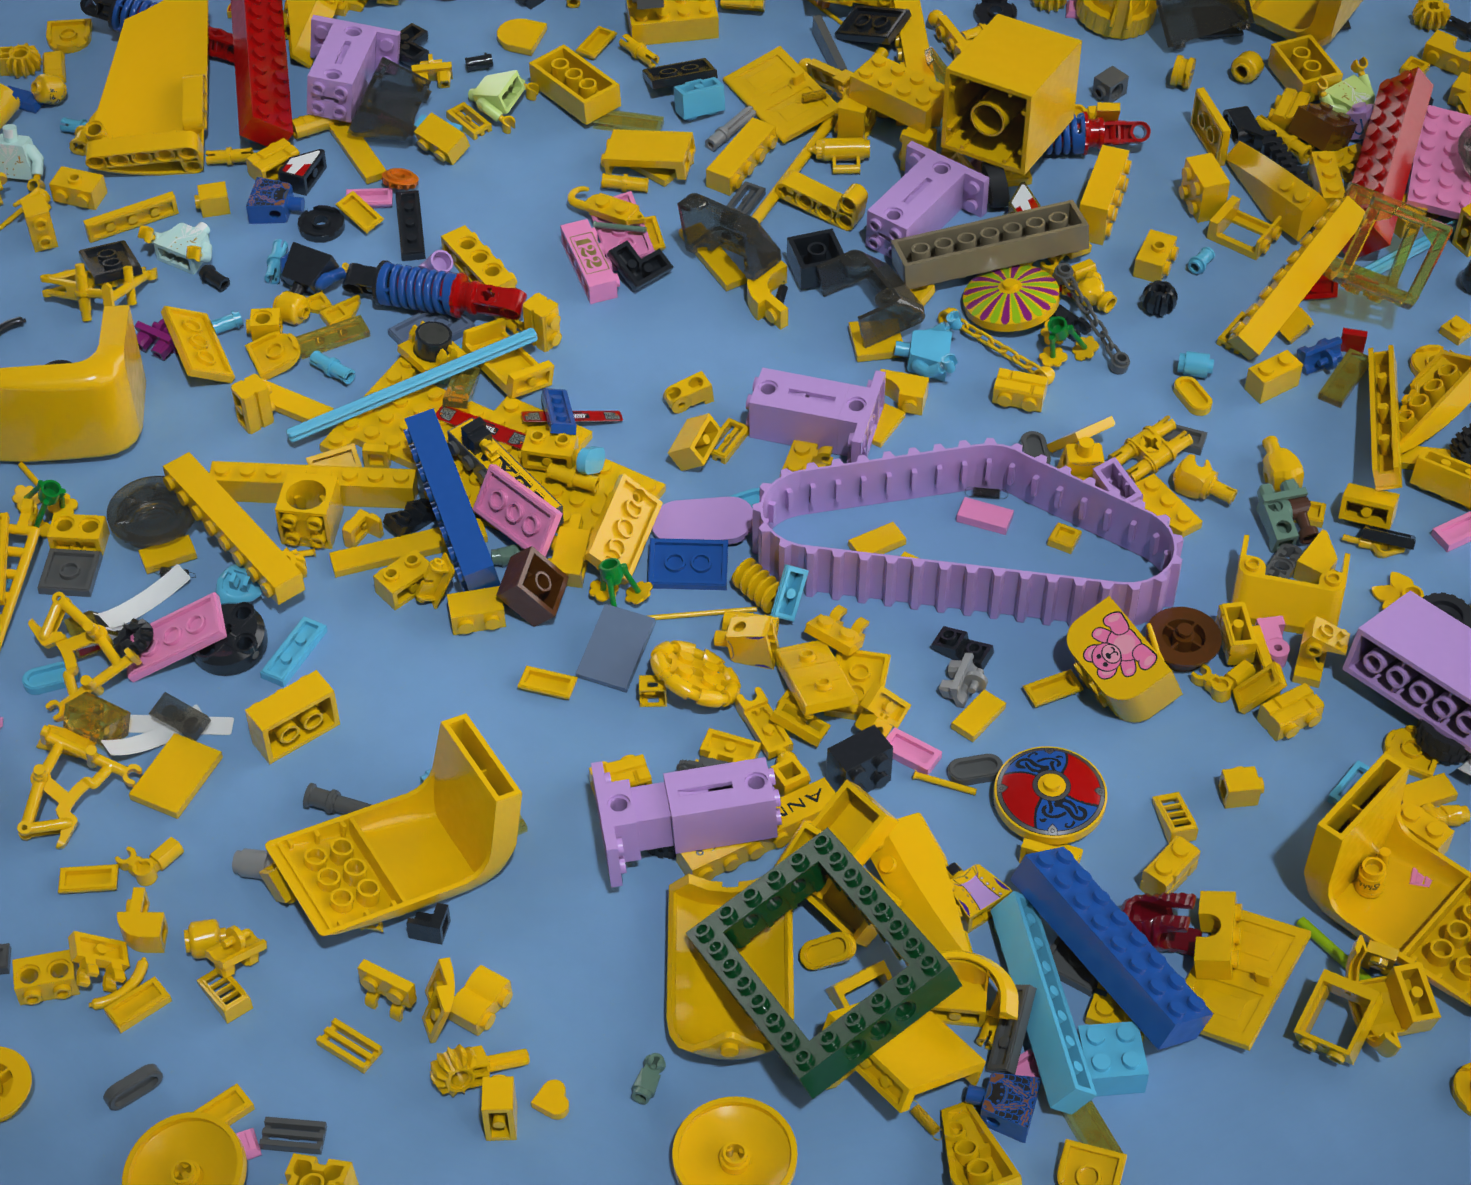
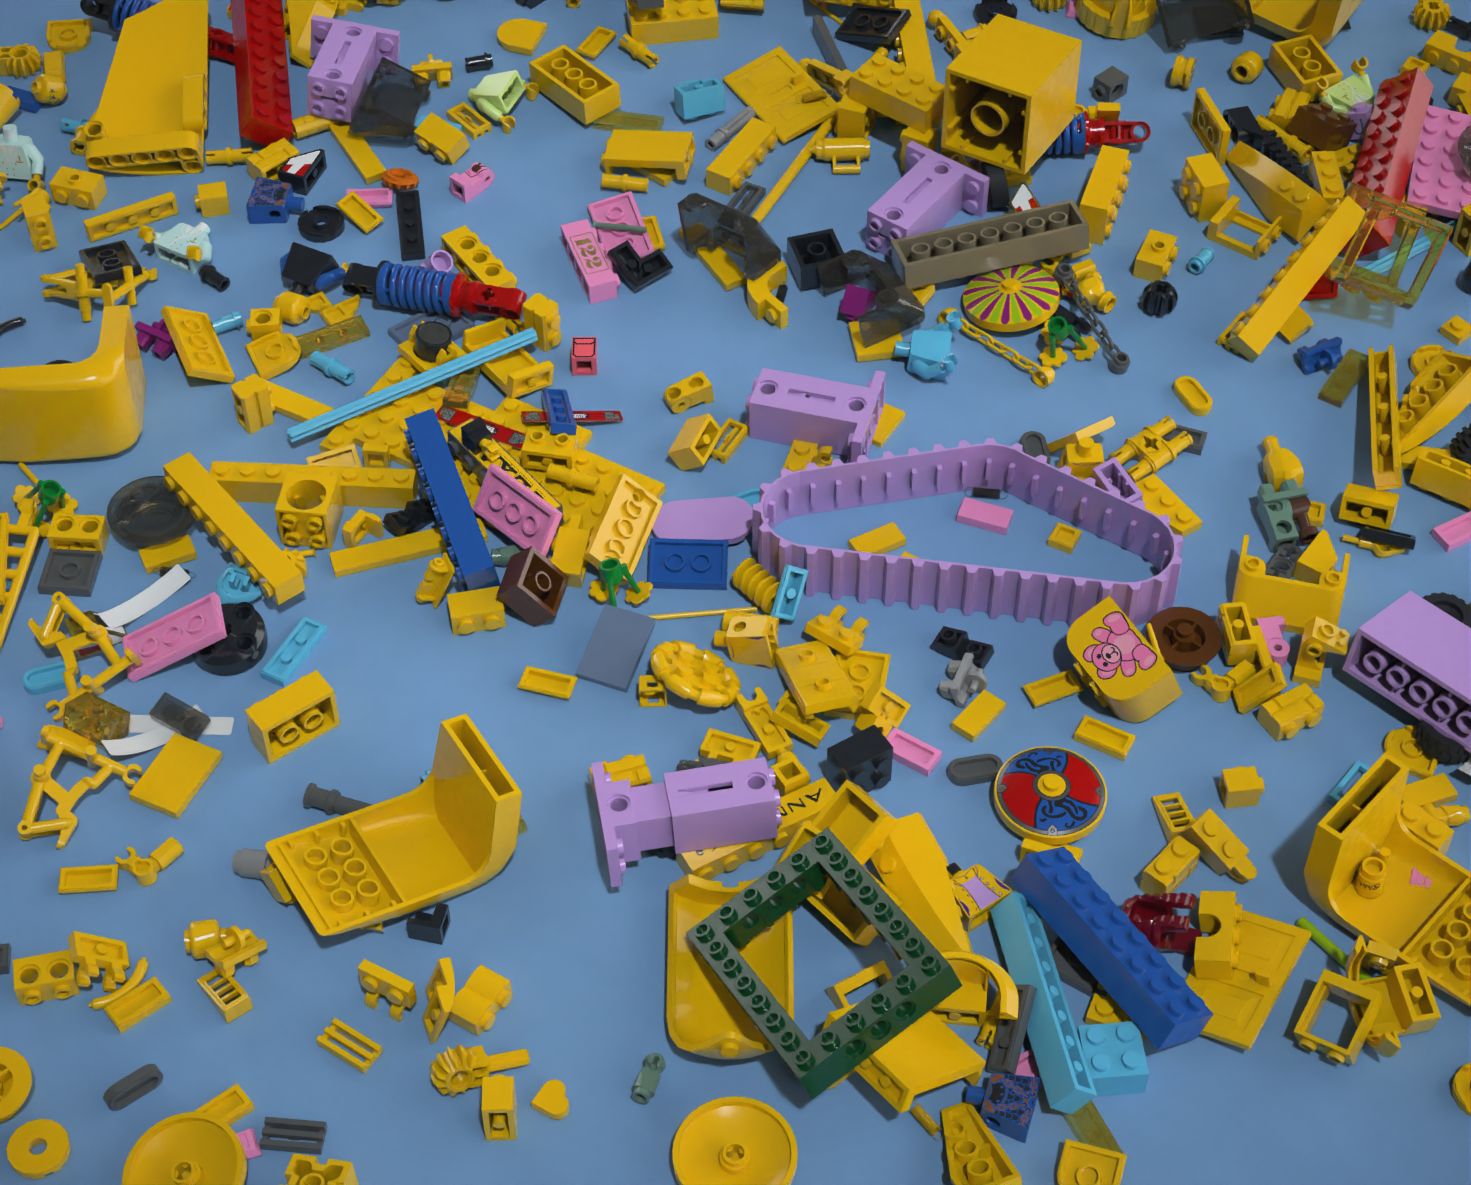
black gear [112,618,153,657] -> none
yellow brick [117,887,169,953] -> none
medium azure pin [264,239,288,284] -> none
yellow brick [373,549,429,610] -> none
black brick [399,23,429,67] -> none
yellow plate [567,186,646,225] -> none
medium azure tile [576,446,605,475] -> none
black tile [642,58,718,90] -> none
yellow beam [775,170,868,231] -> none
yellow tile [800,932,856,970] -> none
yellow arch [880,369,929,416] -> none
yellow piece [913,770,977,795] -> none
clear yellow tile [925,46,947,85] -> none
yellow brick [992,368,1048,412] -> none
yellow piece [1173,454,1238,505] -> none
medium azure brick [1177,351,1214,378] -> none
yellow brick [1244,350,1303,404] -> none
red tile [1341,328,1368,355] -> none
yellow plate [1371,571,1424,610] -> none
none -> yellow tile [6,1119,71,1179]
none -> bright pink leg [449,162,495,203]
none -> coral brick [571,337,598,375]
none -> magenta slope [840,284,880,321]
none -> yellow tile [1073,715,1136,761]
none -> yellow hinge [1180,808,1257,884]

